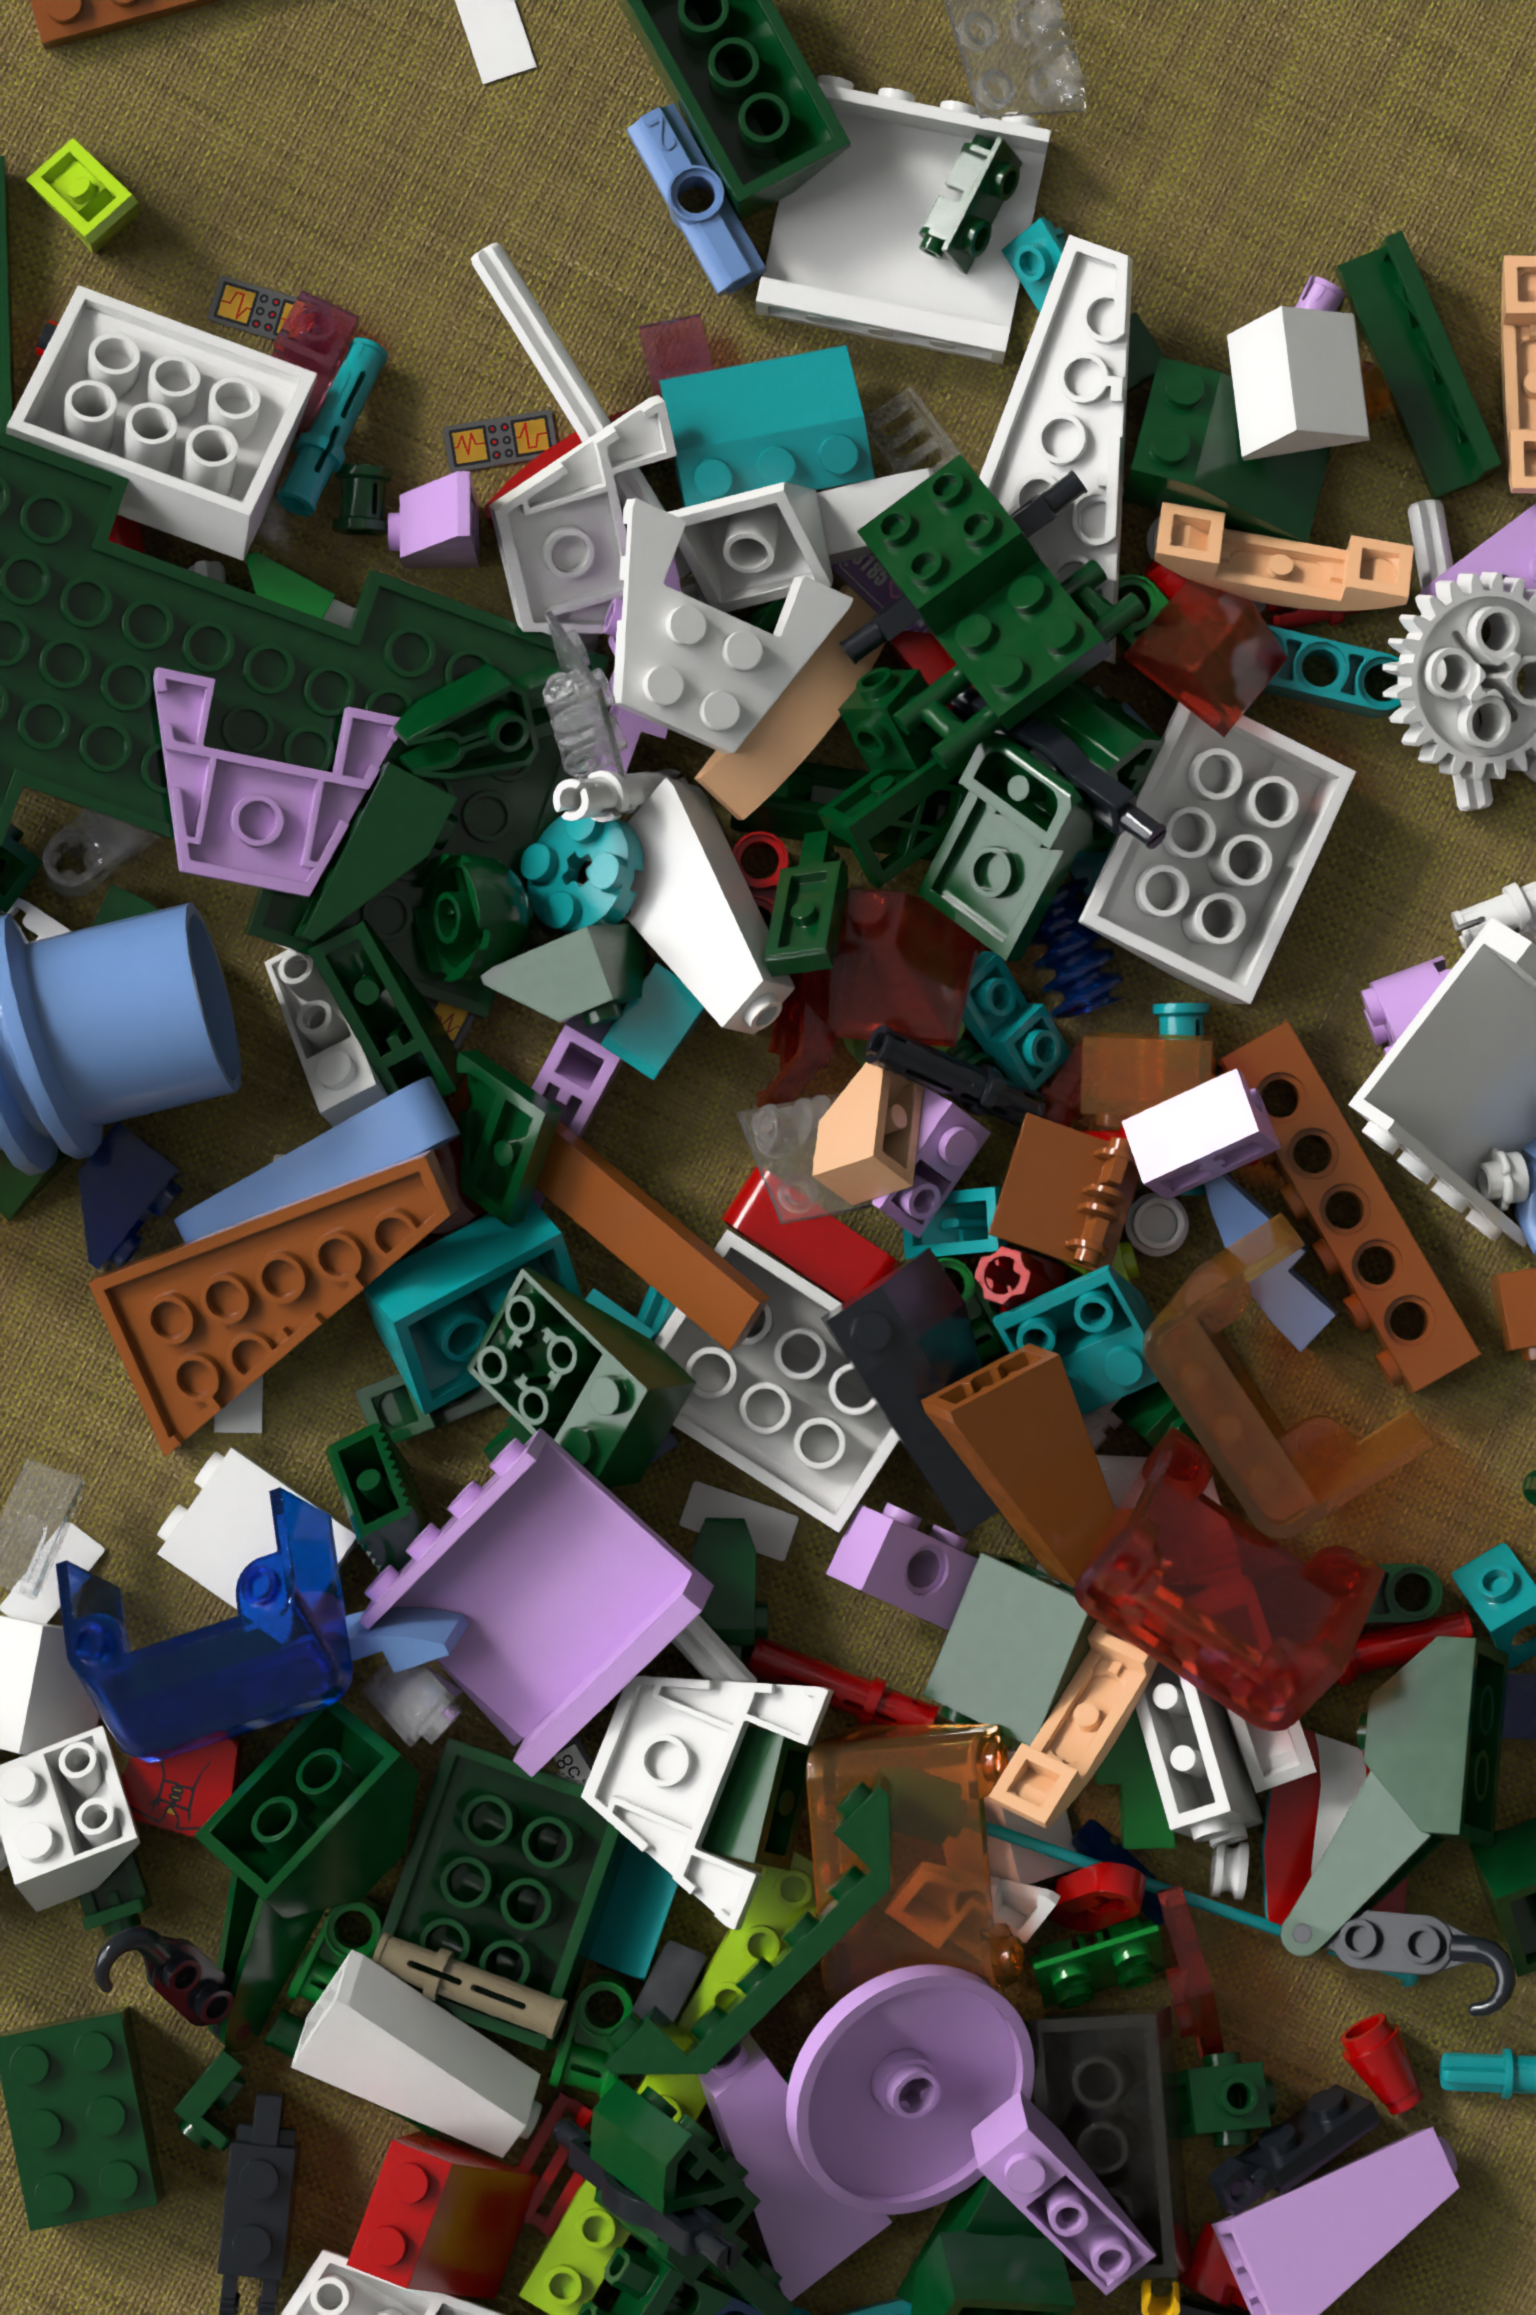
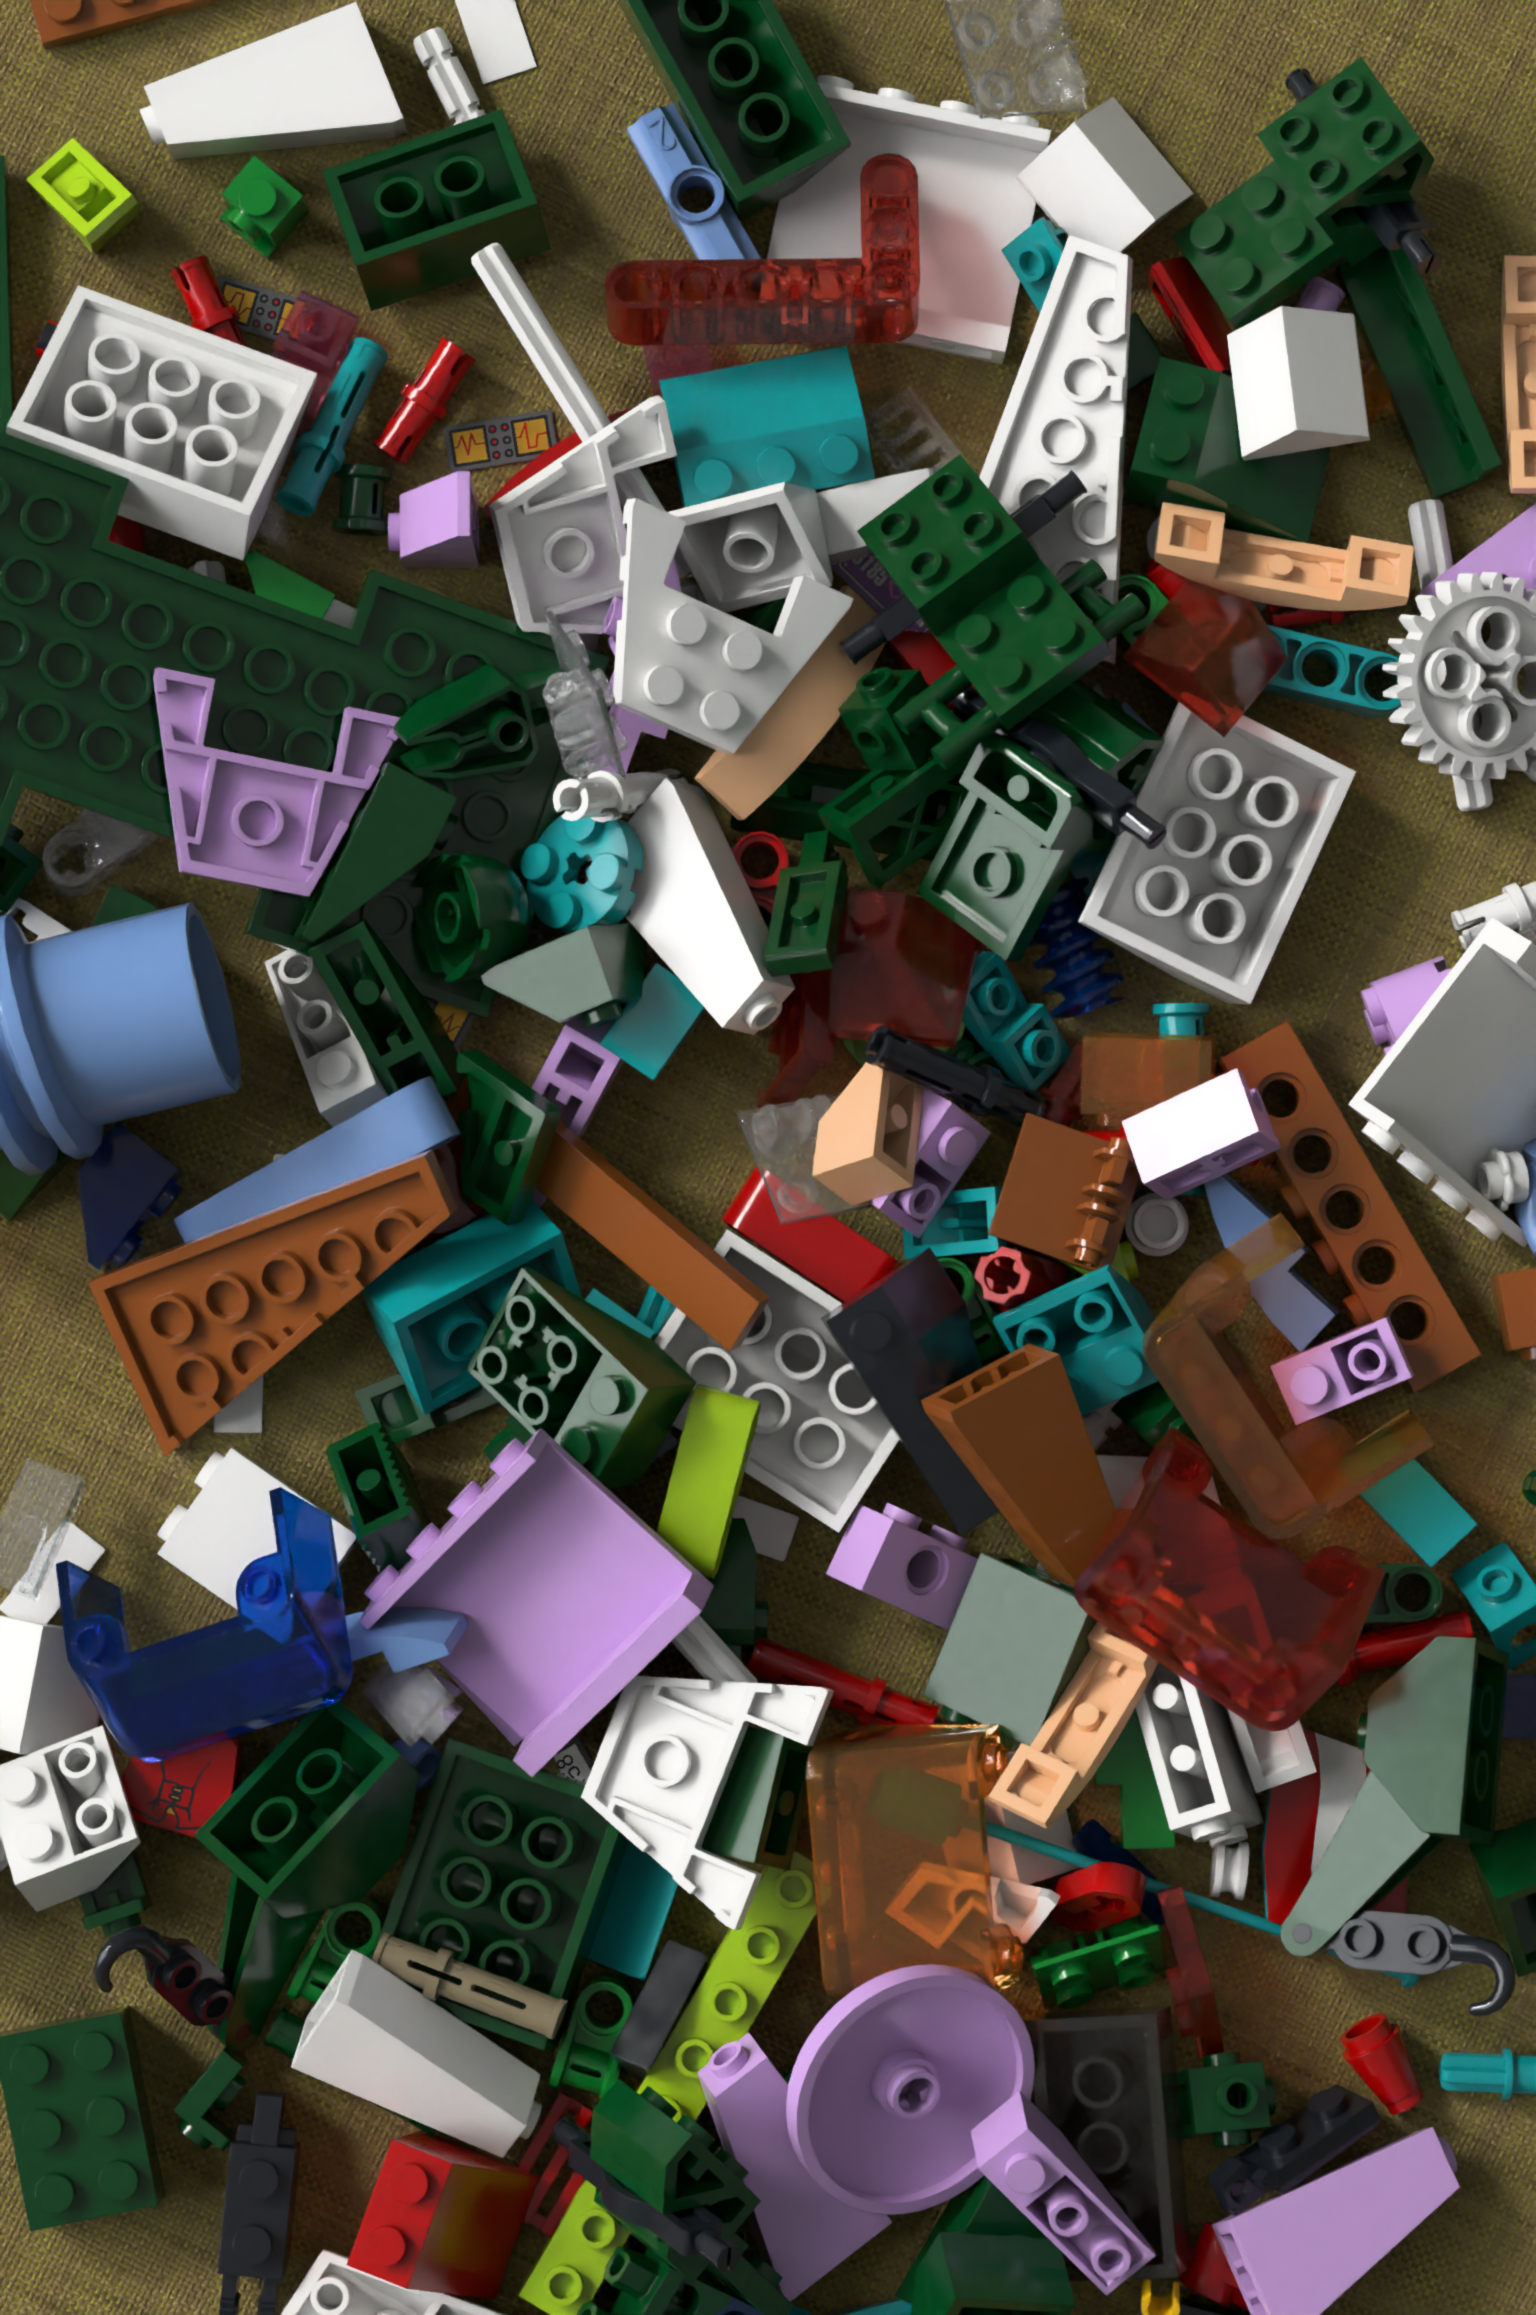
dark green slope [604,1775,894,2074] -> none
dark green hinge [919,135,1023,275] -> none
none -> white slope [140,2,407,159]
none -> red pin [170,255,247,347]
none -> green brick [219,155,309,260]
none -> dark green slope [322,109,551,311]
none -> red pin [372,338,476,466]
none -> medium blue hinge [391,1736,442,1793]
none -> white axle [413,27,486,125]
none -> clear red beam [604,153,920,346]
none -> lime beam [657,1384,761,1579]
none -> white slope [1016,97,1194,254]
none -> red slope [1146,257,1232,376]
none -> dark green piece [1173,57,1442,329]
none -> lavender slope [1270,1316,1415,1425]
none -> teal slope [1338,1430,1477,1568]

